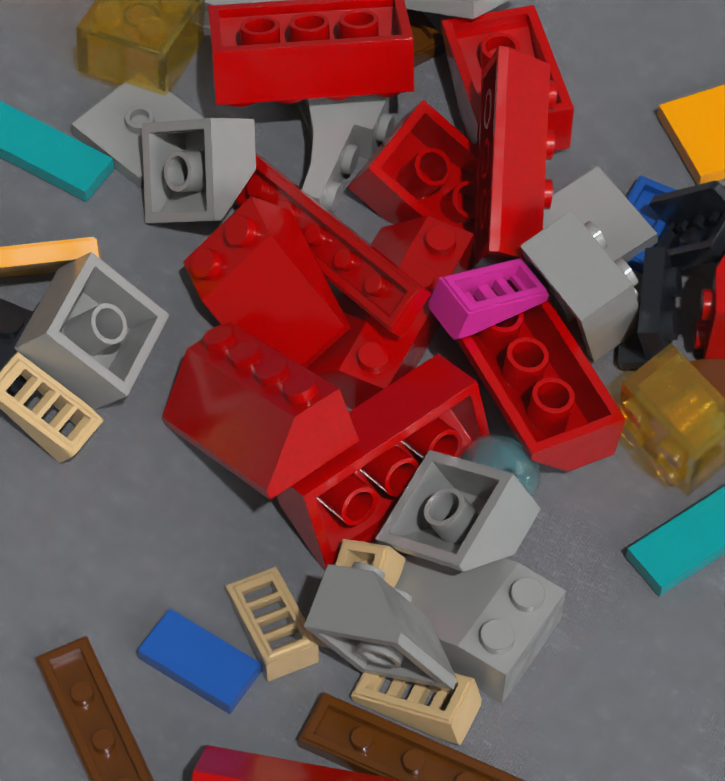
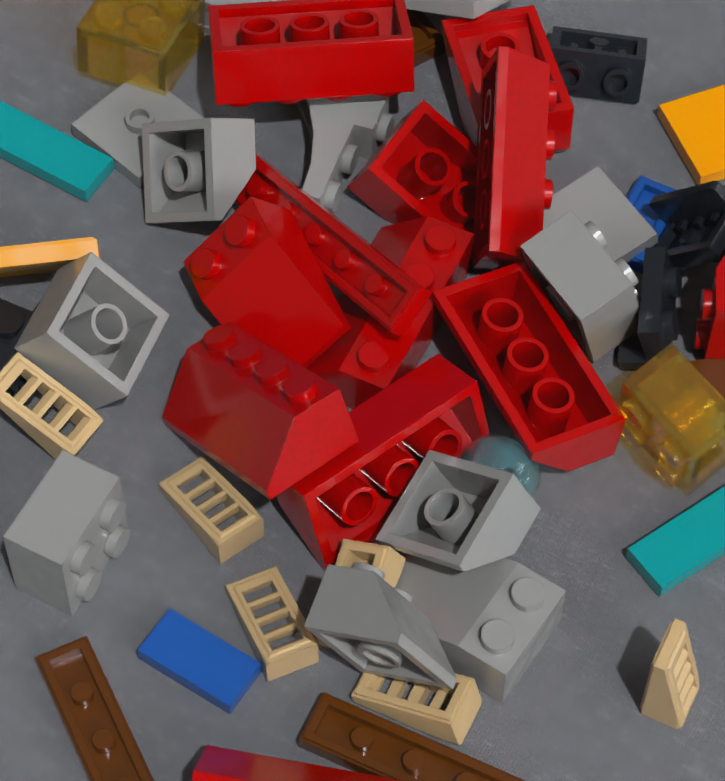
dark pink slope [428,258,550,340] -> none
none -> light grey brick [3,450,130,616]
none -> tan slope [159,456,265,564]
none -> black bracket [550,26,648,104]
none -> tan slope [640,618,699,729]

